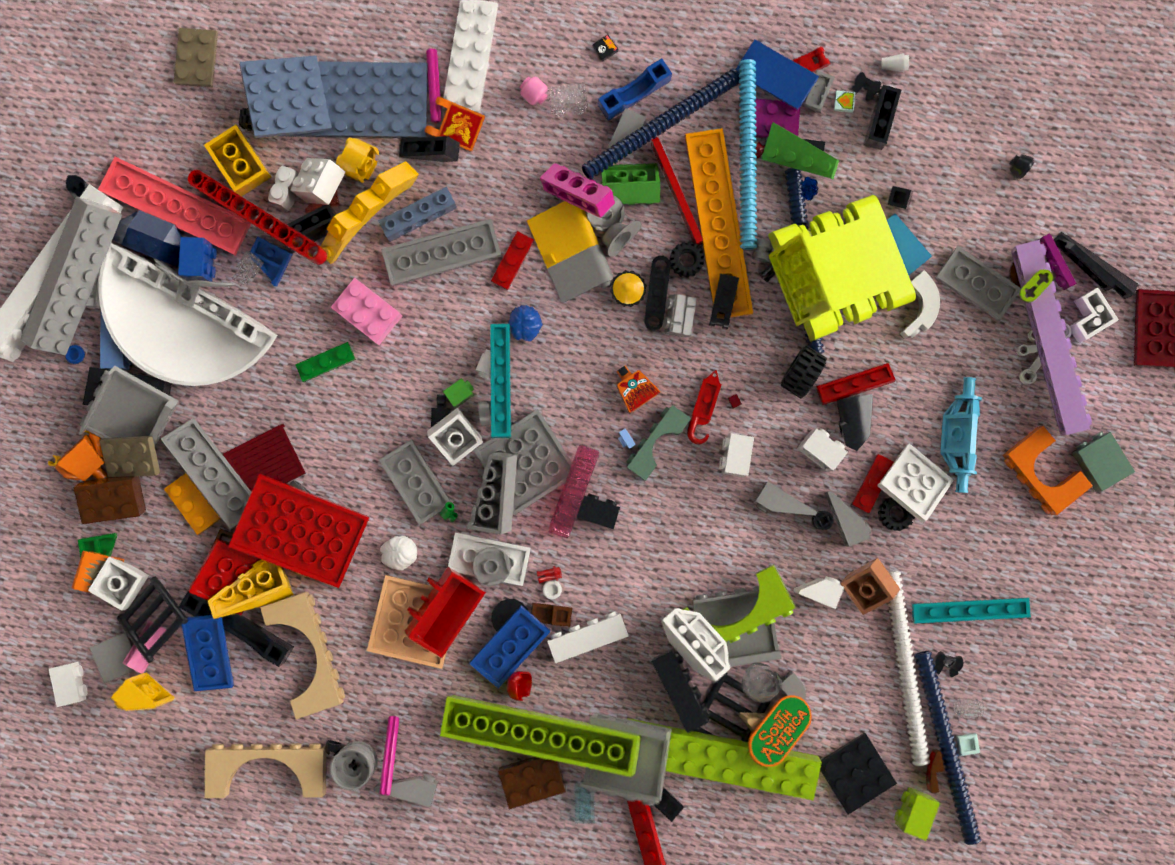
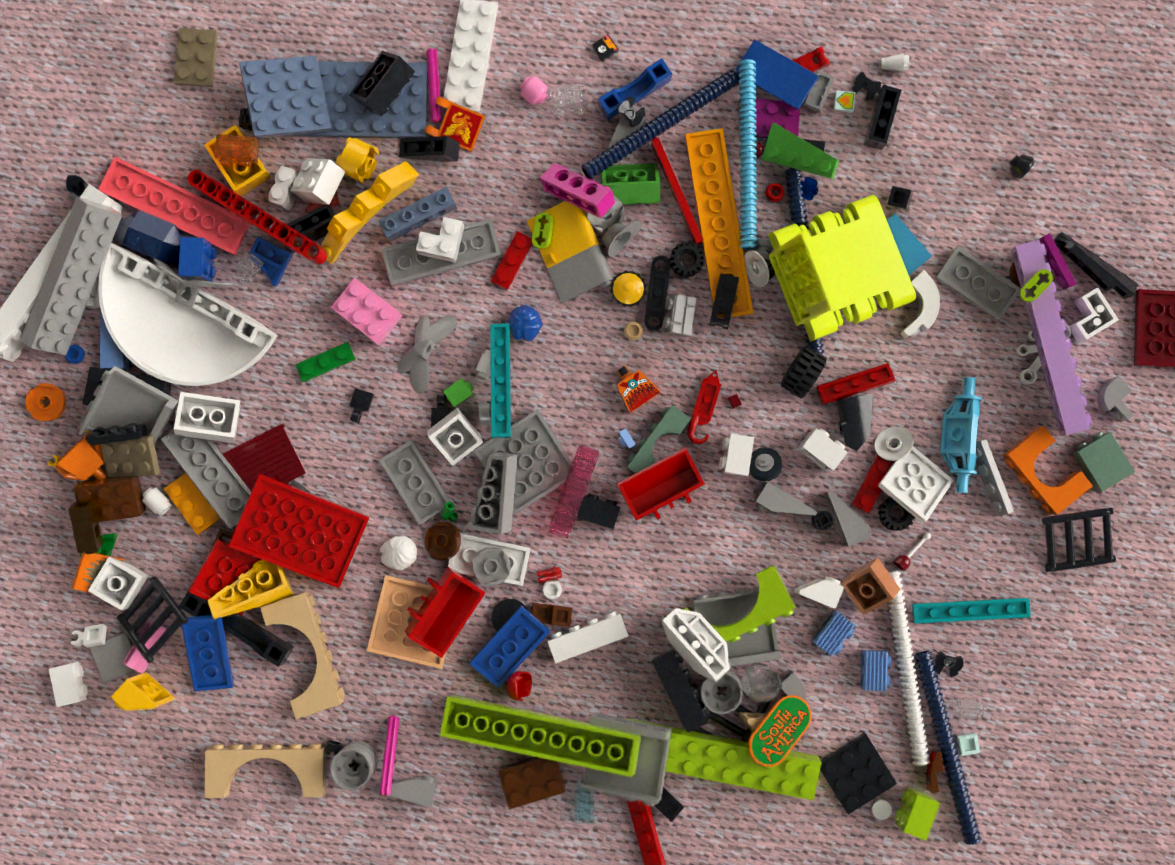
none -> orange plate [25,383,66,422]
none -> dark brown brick [68,500,103,554]
none -> white plate [71,624,107,648]
none -> black plate [87,423,147,445]
none -> white brick [142,488,172,516]
none -> white brick [174,392,241,443]
none -> clear orange brick [214,134,260,167]
none -> black slope [349,50,415,116]
none -> black plate [349,388,374,424]
none -> light grey piece [397,316,457,394]
none -> white brick [416,217,464,263]
none -> reddish brown tile [424,522,461,561]
none -> lime beam [532,212,554,249]
none -> black piece [617,97,645,127]
none -> red piece [617,447,705,521]
none -> tan plate [624,321,643,341]
none -> light grey wheel [701,670,743,714]
none -> white dish [744,250,769,287]
none -> black wheel [749,447,782,482]
none -> red plate [765,183,784,202]
none -> medium blue brick [811,610,855,657]
none -> medium blue brick [860,649,891,691]
none -> white tile [871,799,892,820]
none -> white dish [875,427,914,461]
none -> hinge [893,532,931,572]
none -> light grey plate [975,439,1014,516]
none -> black bar [1042,508,1116,572]
none -> light grey brick [1097,376,1134,421]

